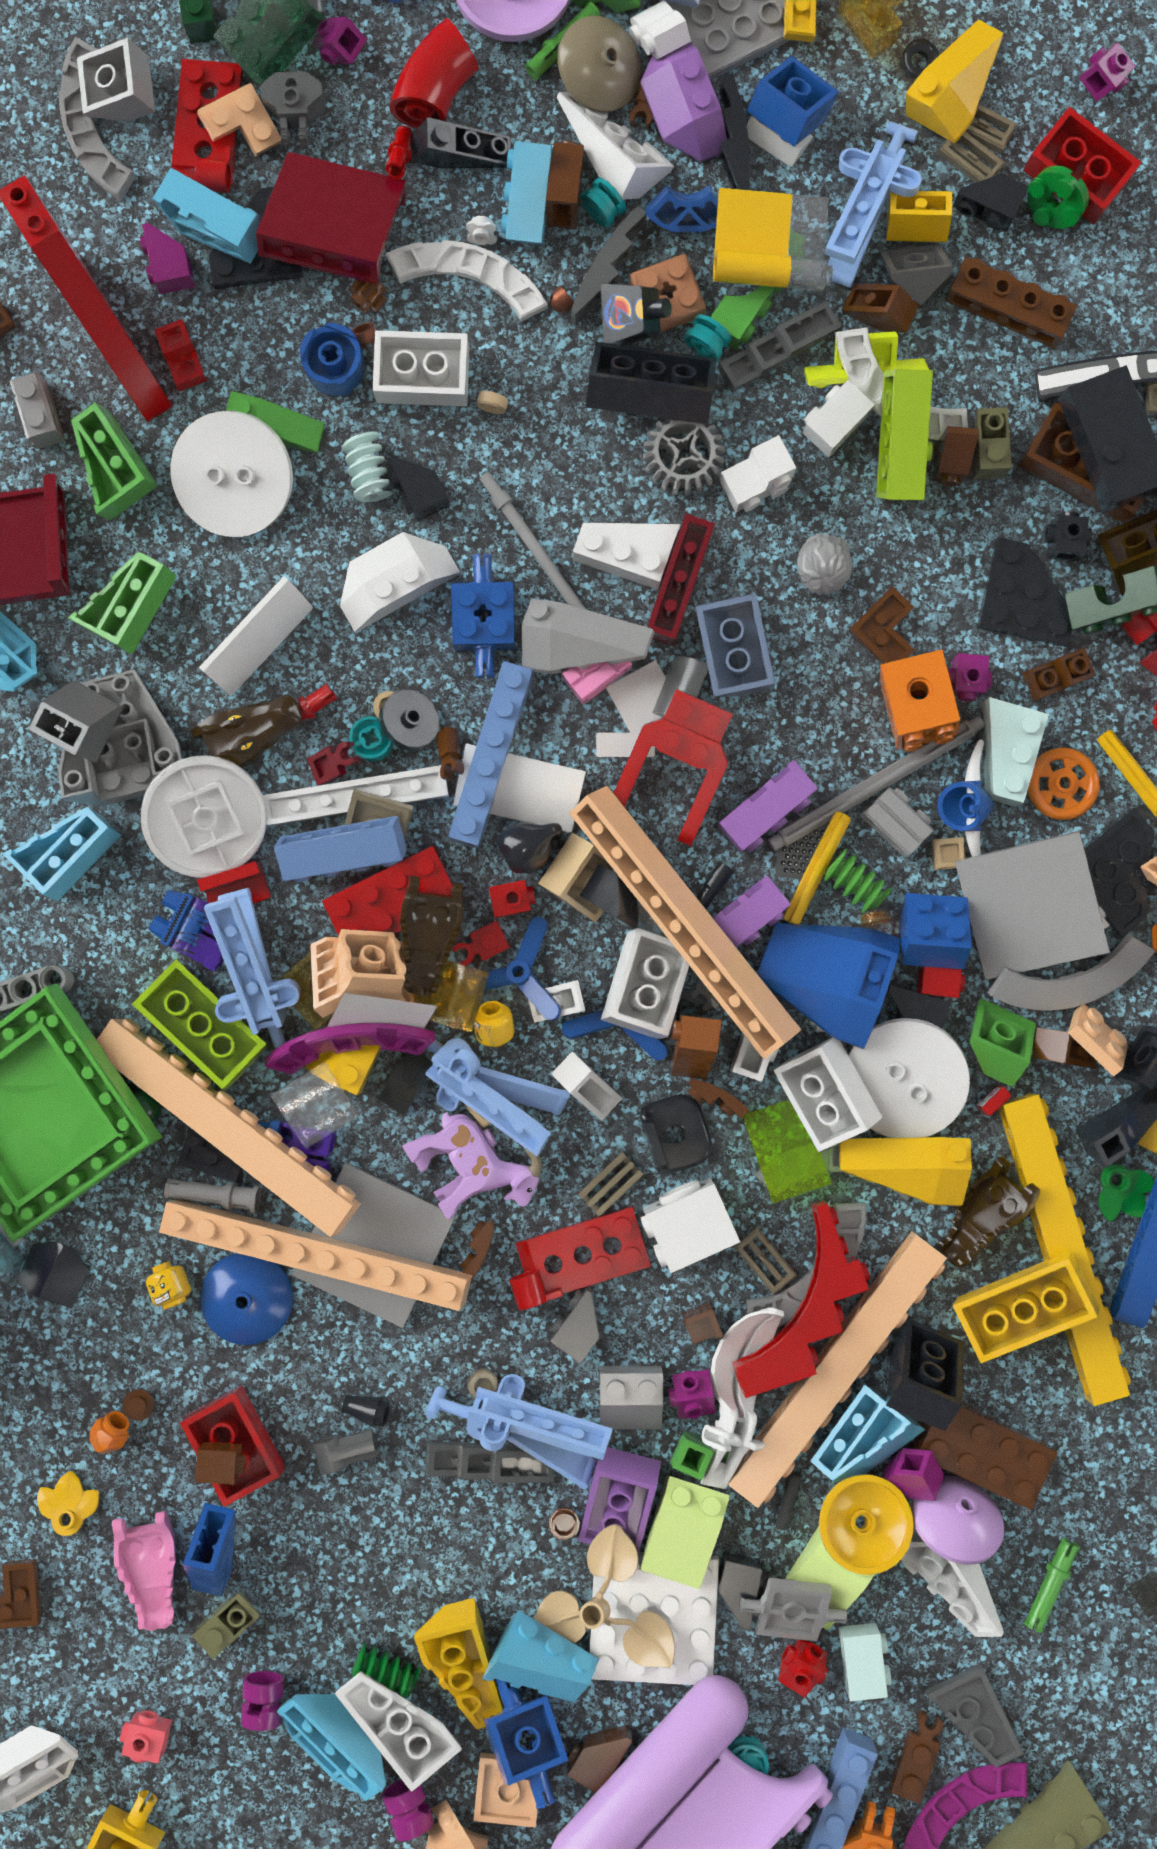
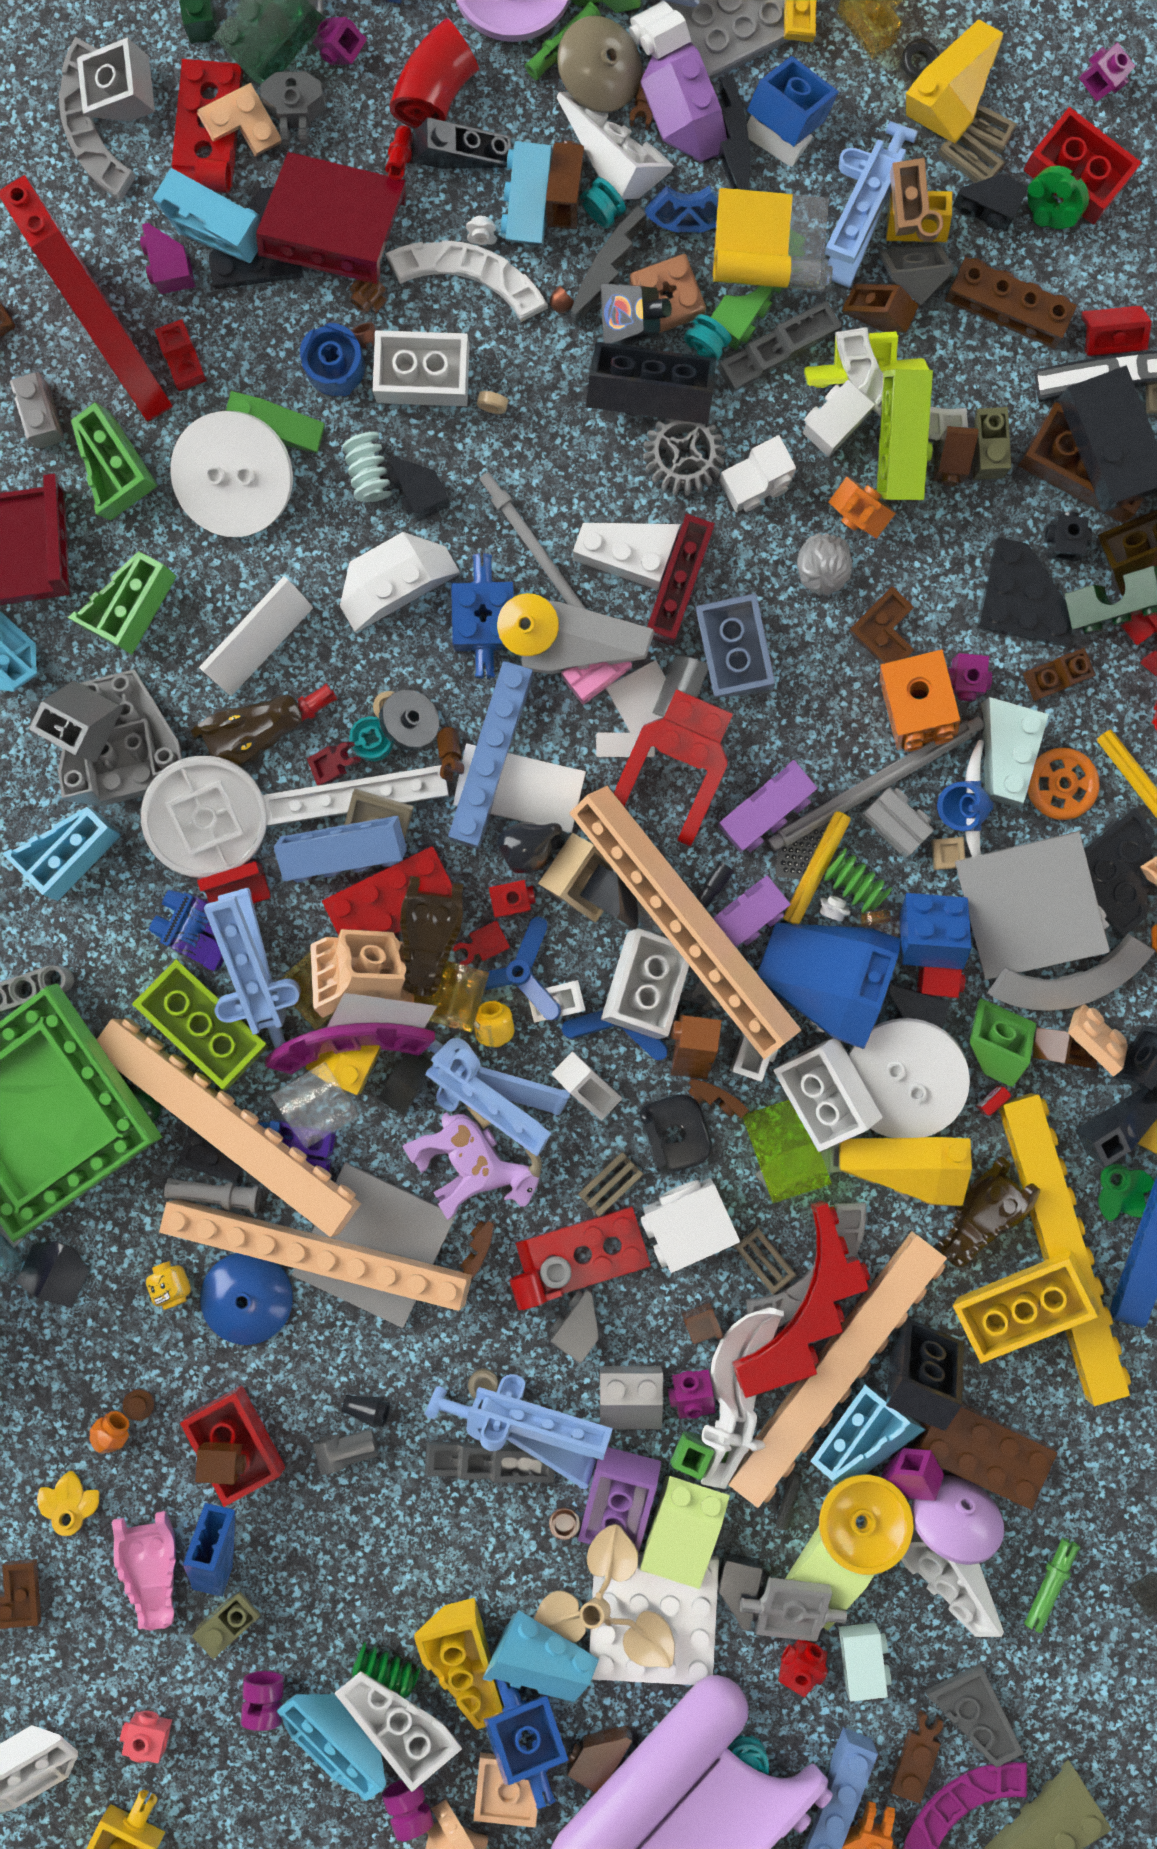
none -> yellow dish [497,593,559,656]
none -> light grey tile [540,1256,571,1288]
none -> white plate [820,896,850,921]
none -> orange hinge [828,476,896,539]
none -> medium nougat hinge [890,158,943,242]
none -> red panel [1081,306,1152,356]

